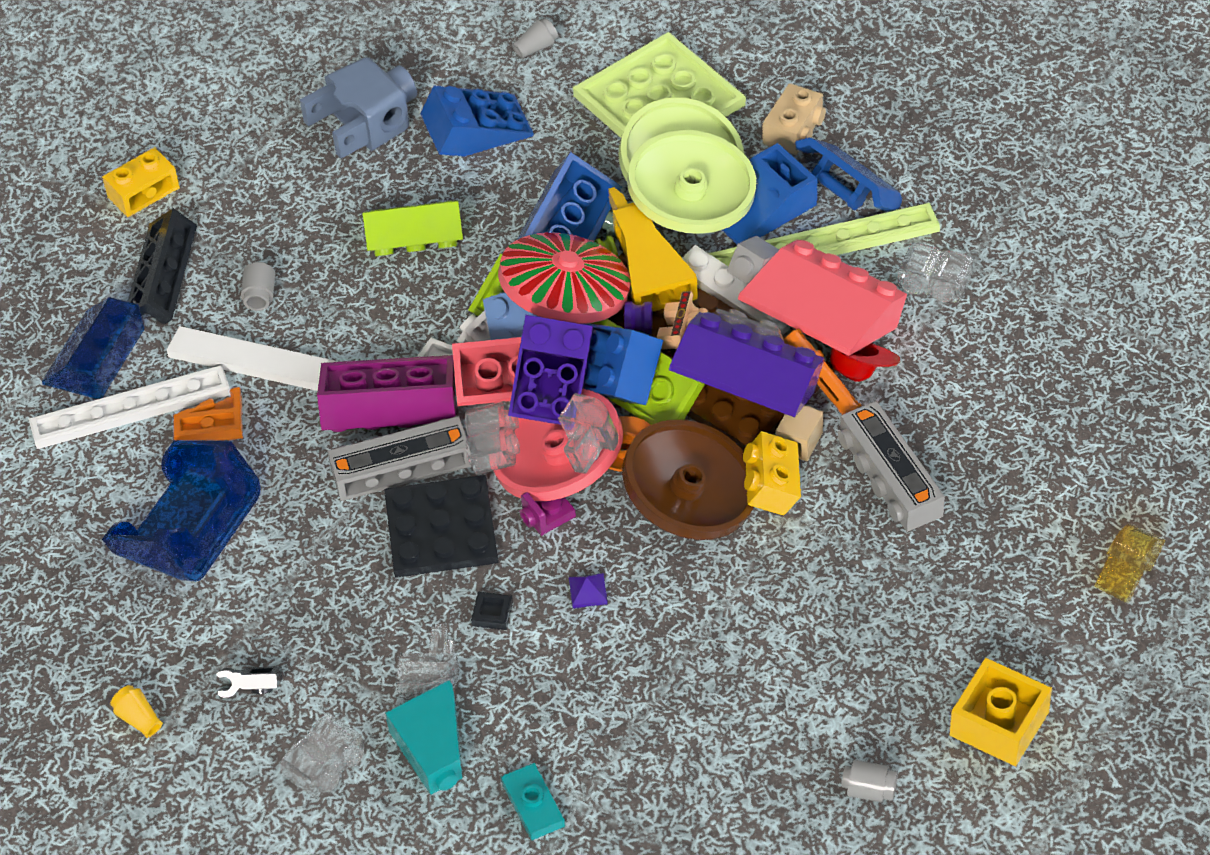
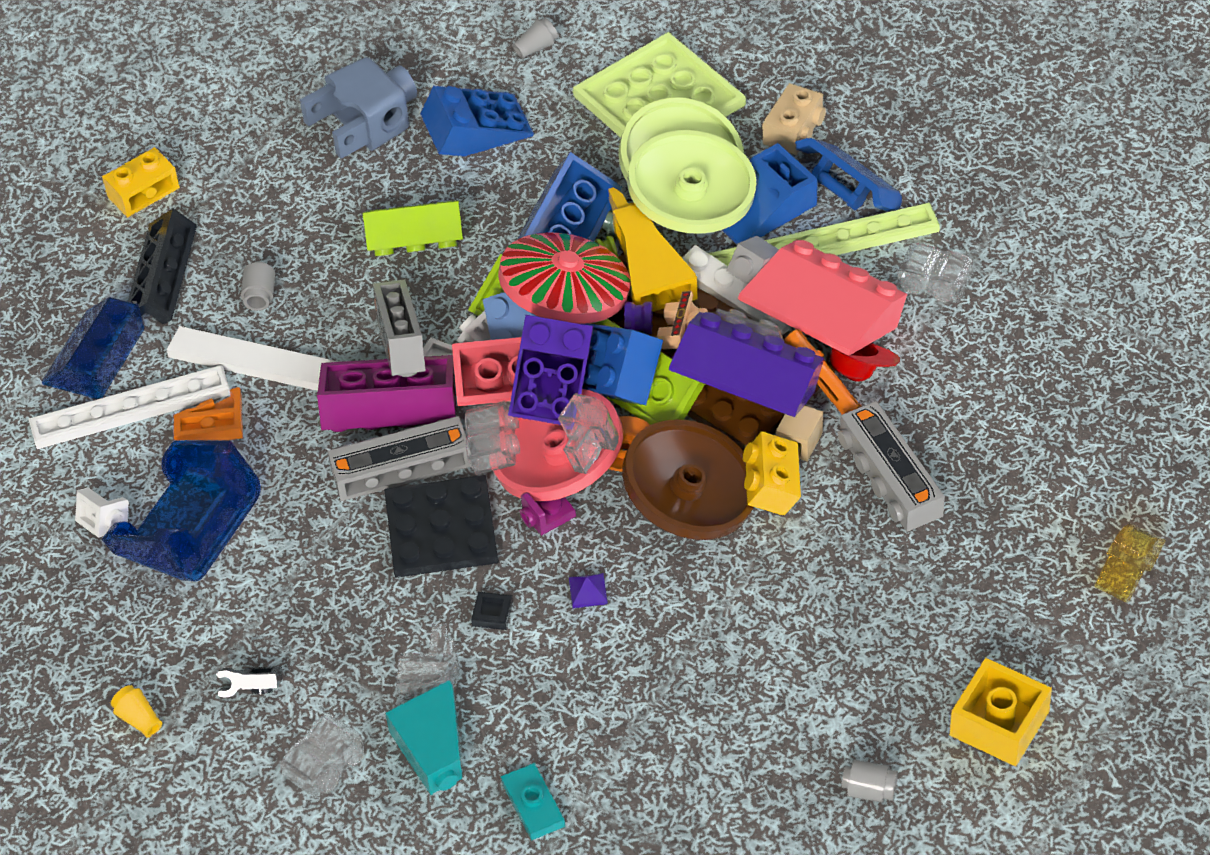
none -> white bracket [75,487,129,538]
none -> light grey brick [373,280,425,377]

